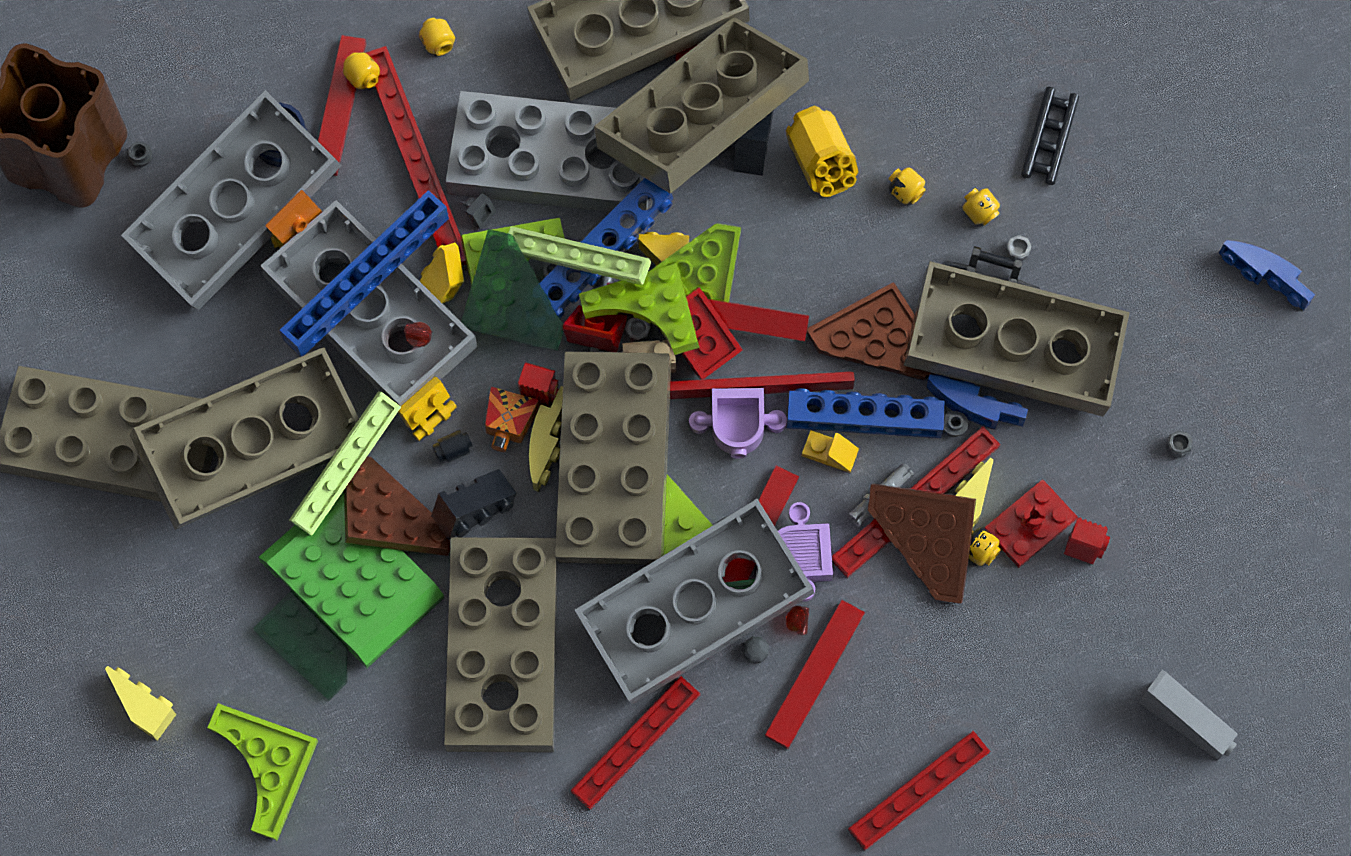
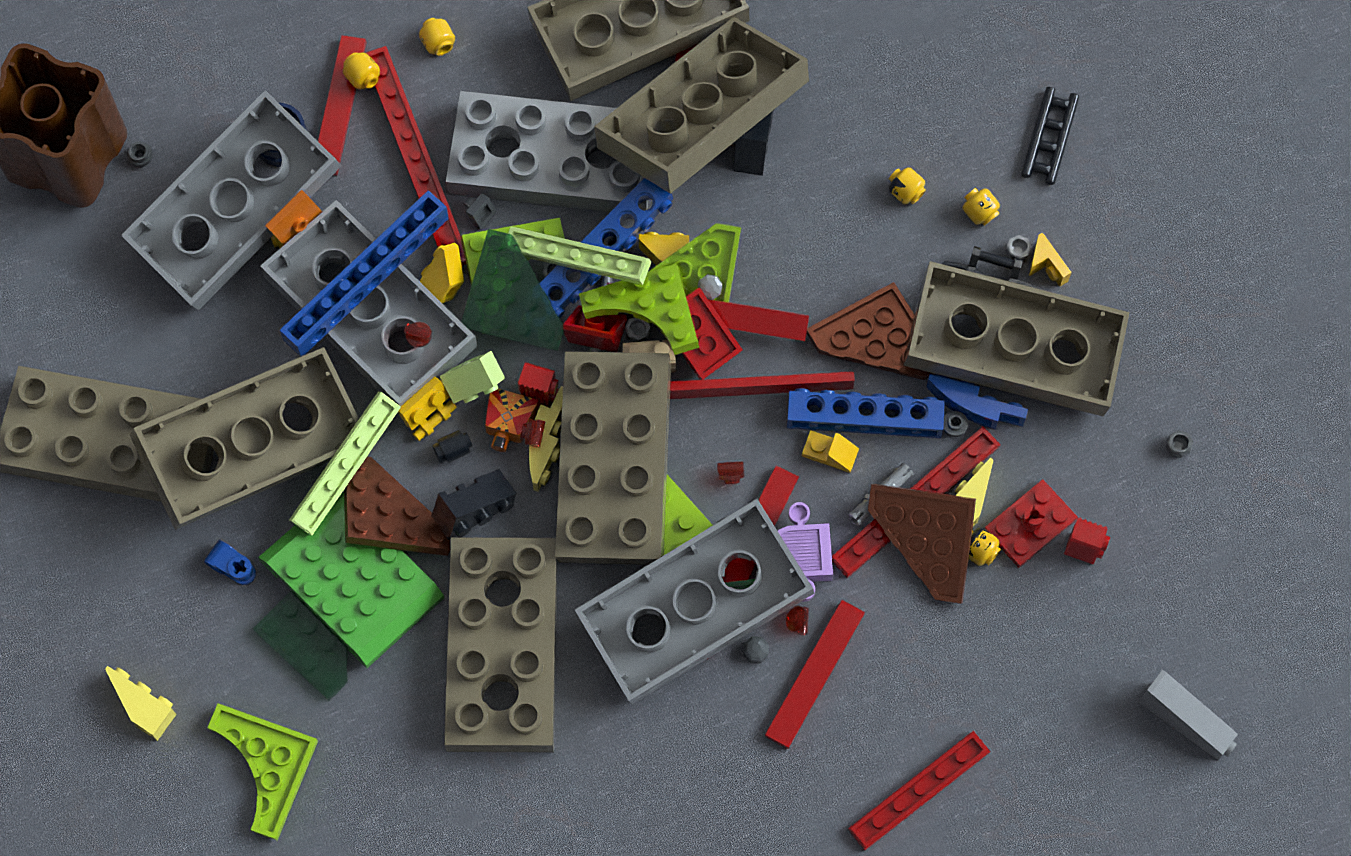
red tile [570,676,700,810] -> none
lavender piece [689,388,787,459] -> none
yellow brick [785,105,858,197] -> none
slope [1219,240,1315,311] -> none
none -> blue piece [204,540,256,585]
none -> yellowish green brick [440,351,505,404]
none -> clear red plate [521,419,546,448]
none -> light grey tile [698,274,723,300]
none -> clear red plate [717,461,745,484]
none -> yellow slope [1029,233,1071,286]

